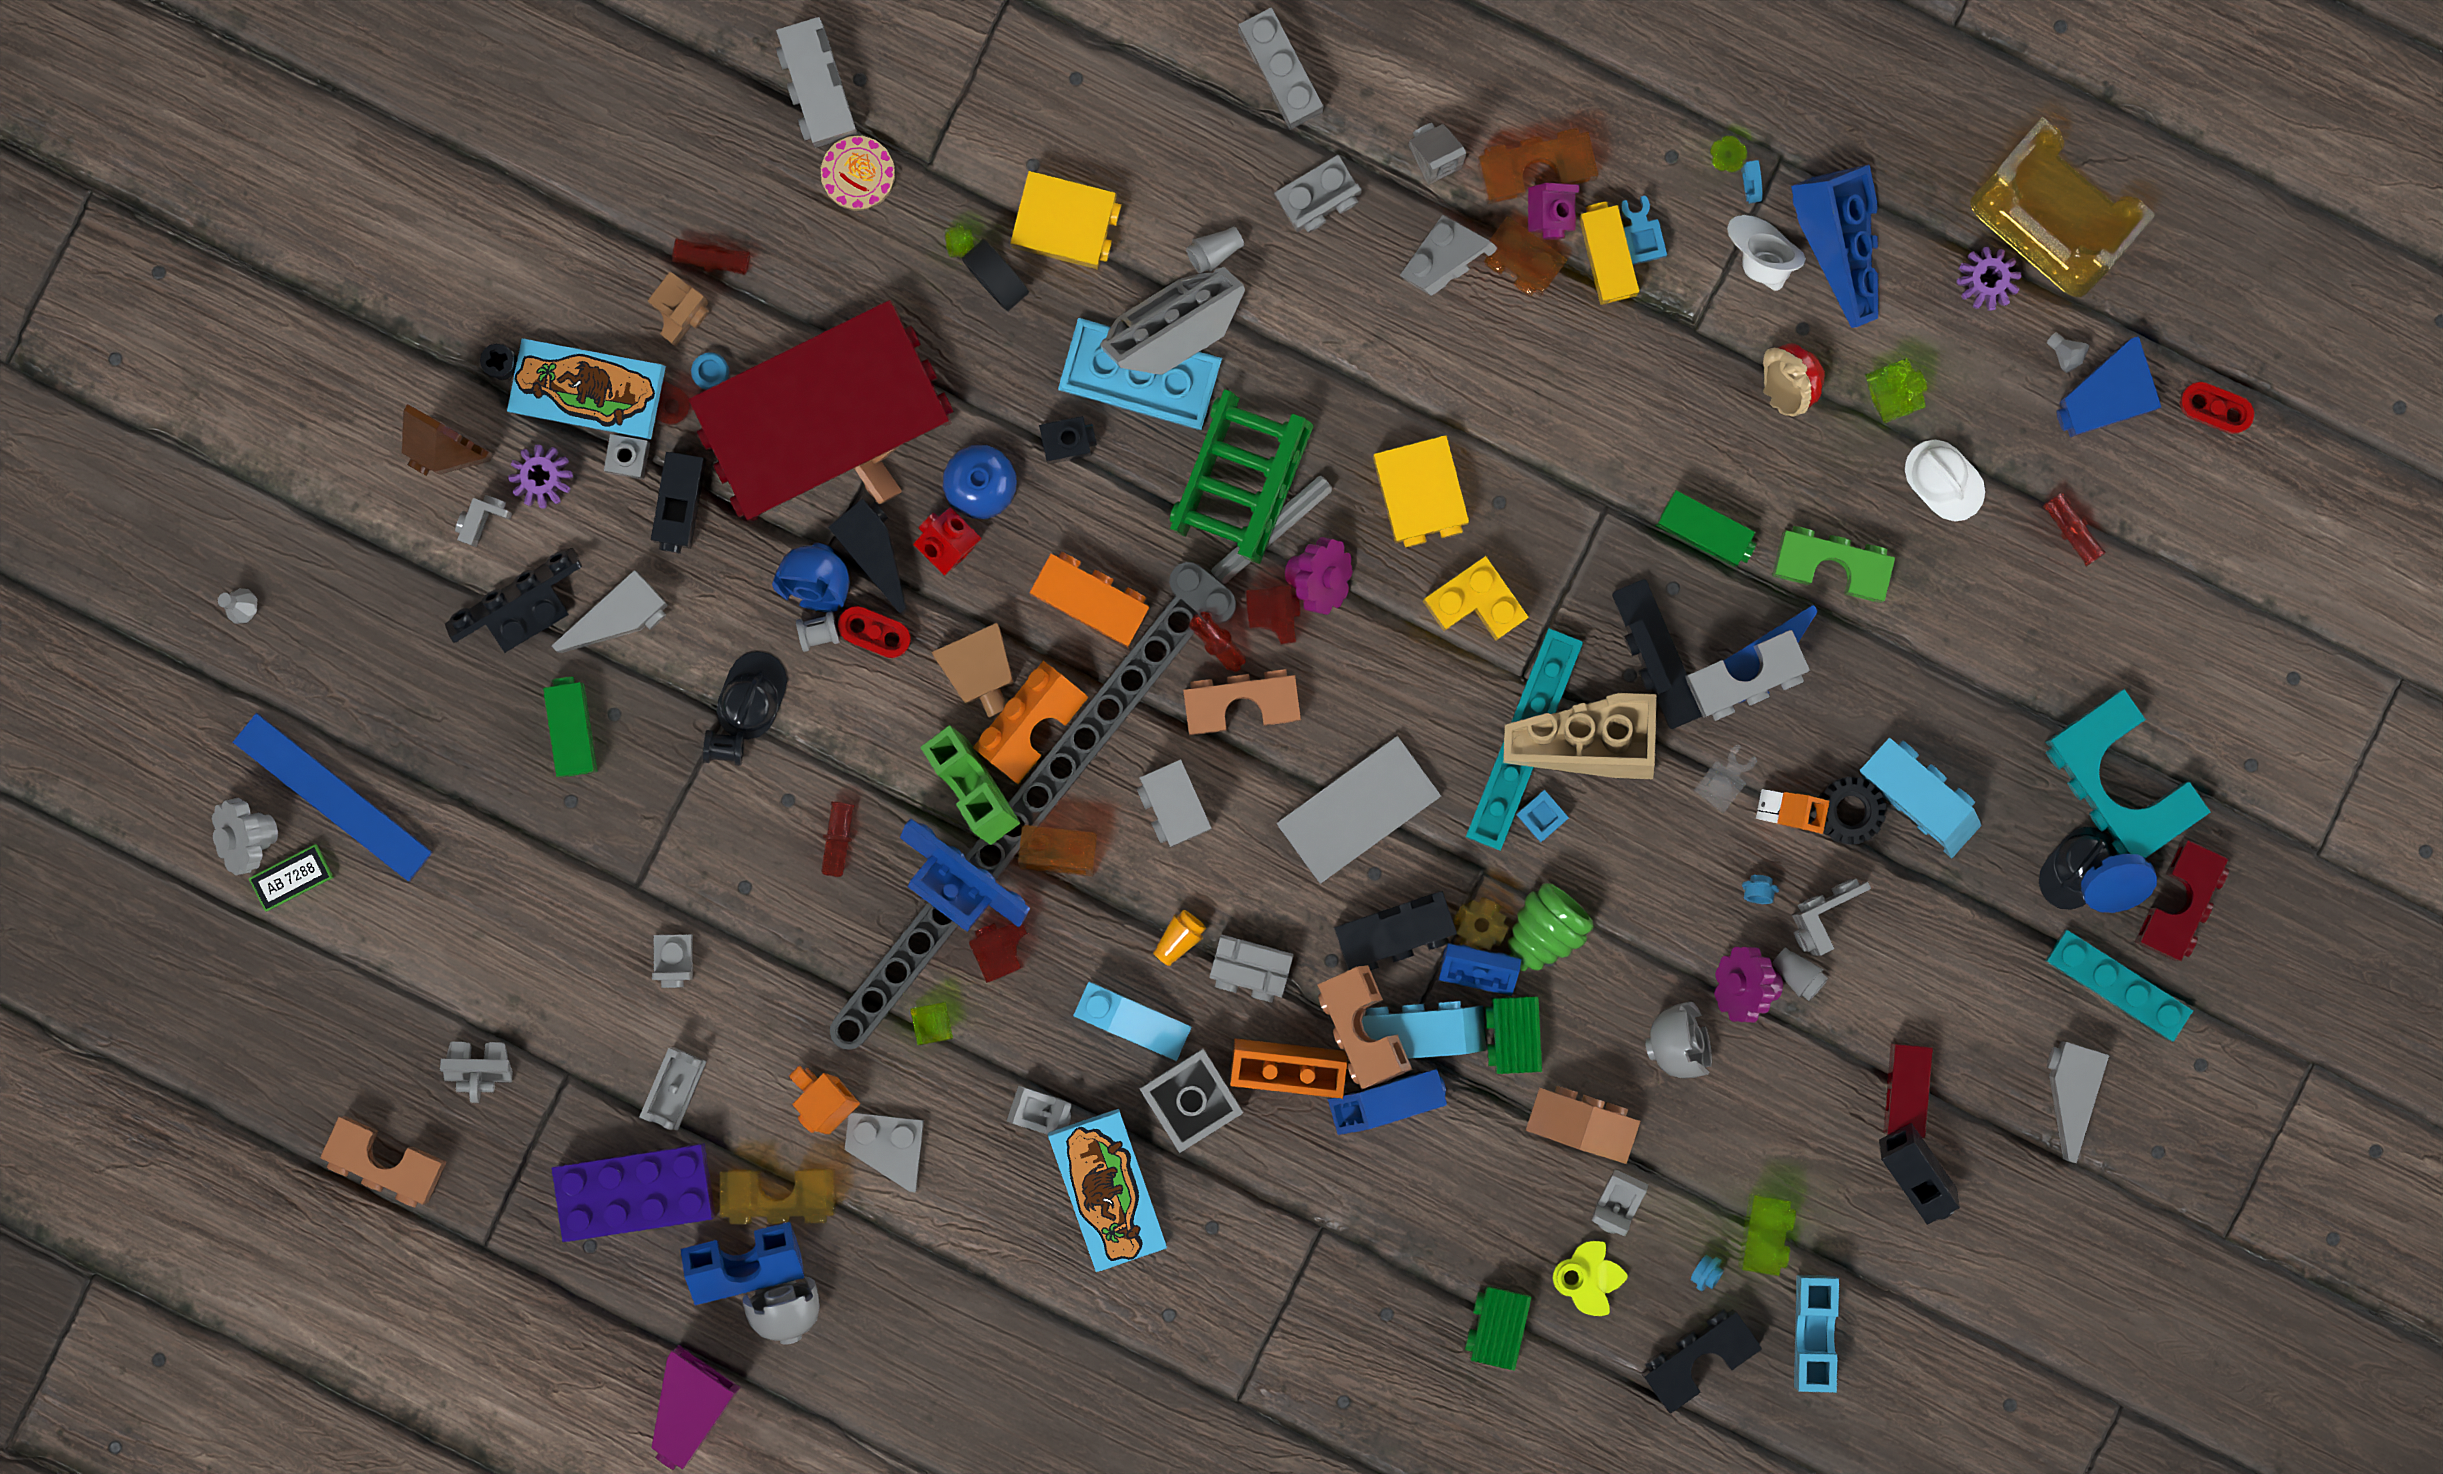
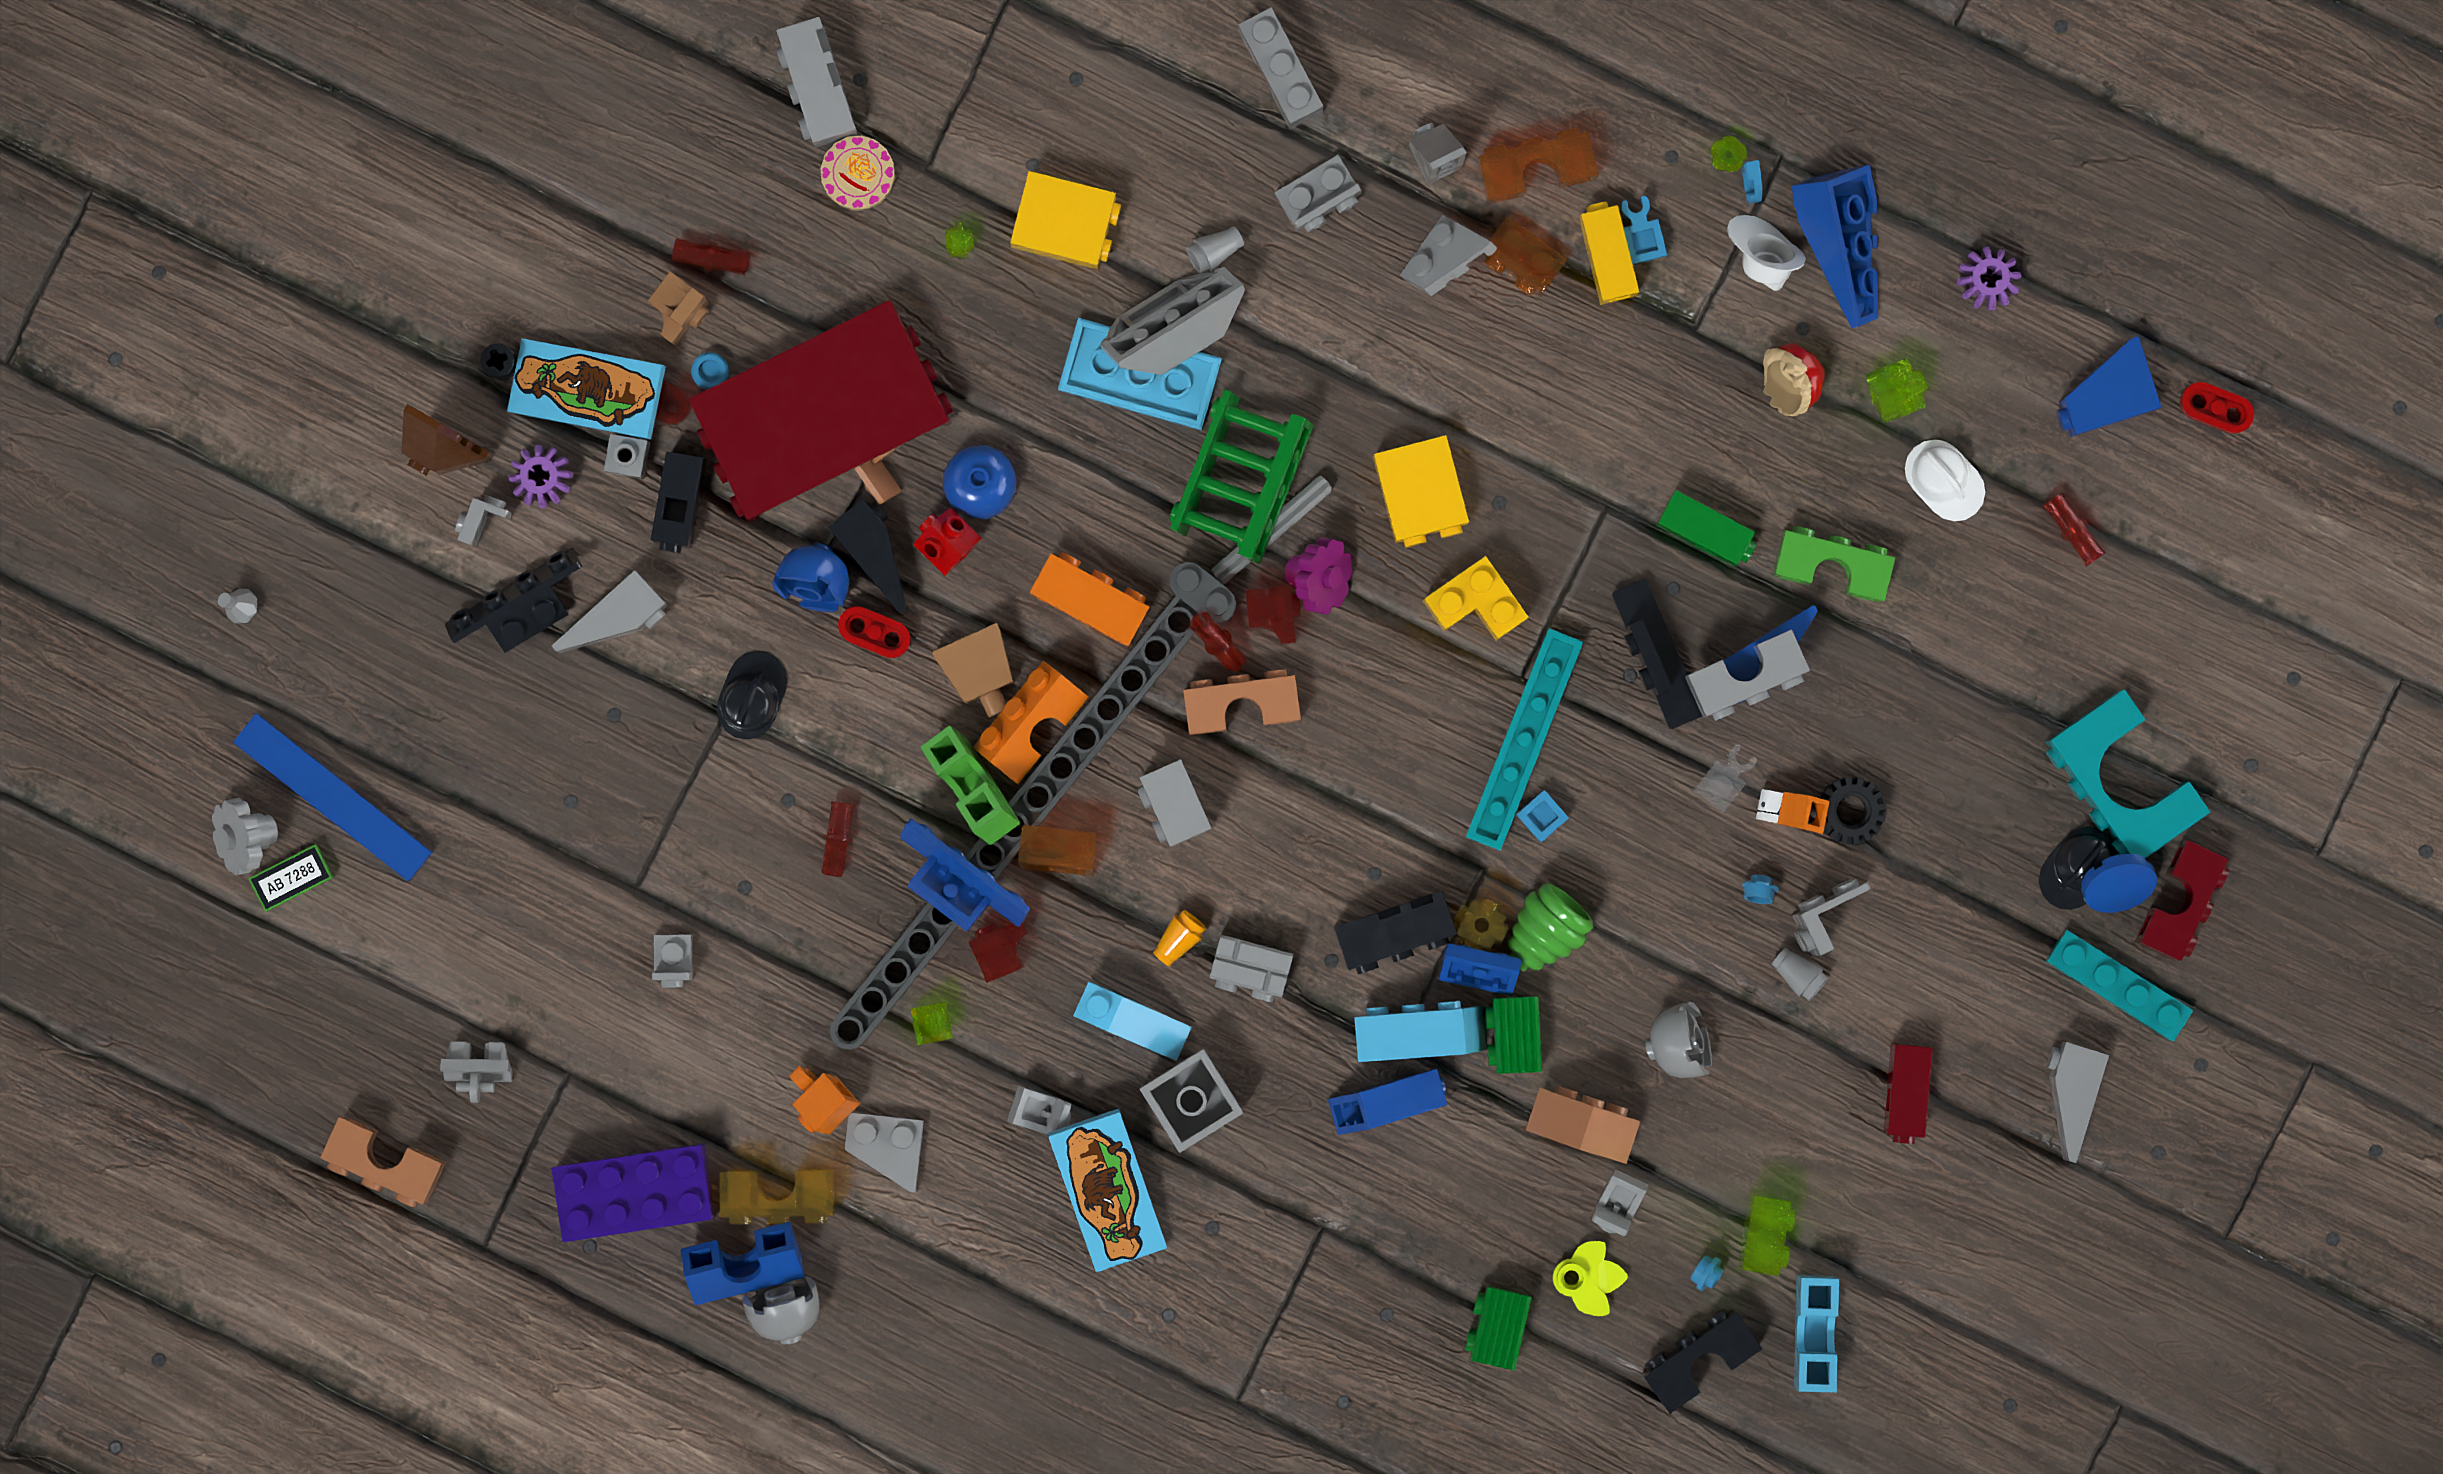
green brick [543,677,598,778] -> none
light grey hinge [639,1047,707,1130] -> none
magenta slope [651,1345,741,1470] -> none
black bush [703,730,744,766] -> none
light grey bush [796,611,840,652] -> none
black tyre [962,239,1029,311] -> none
black brick [1039,416,1097,465] -> none
orange brick [1230,1038,1347,1099] -> none
light grey tile [1276,736,1441,884] -> none
nougat arch [1318,965,1412,1089] -> none
tan wedge [1503,693,1656,779] -> none
magenta brick [1528,183,1579,240] -> none
magenta plant [1714,947,1783,1023] -> none
medium azure wedge [1860,737,1982,859] -> none
black brick [1879,1123,1960,1225] -> none
clear yellow windscreen [1970,117,2156,297] -> none
light grey rock [2047,332,2089,373] -> none

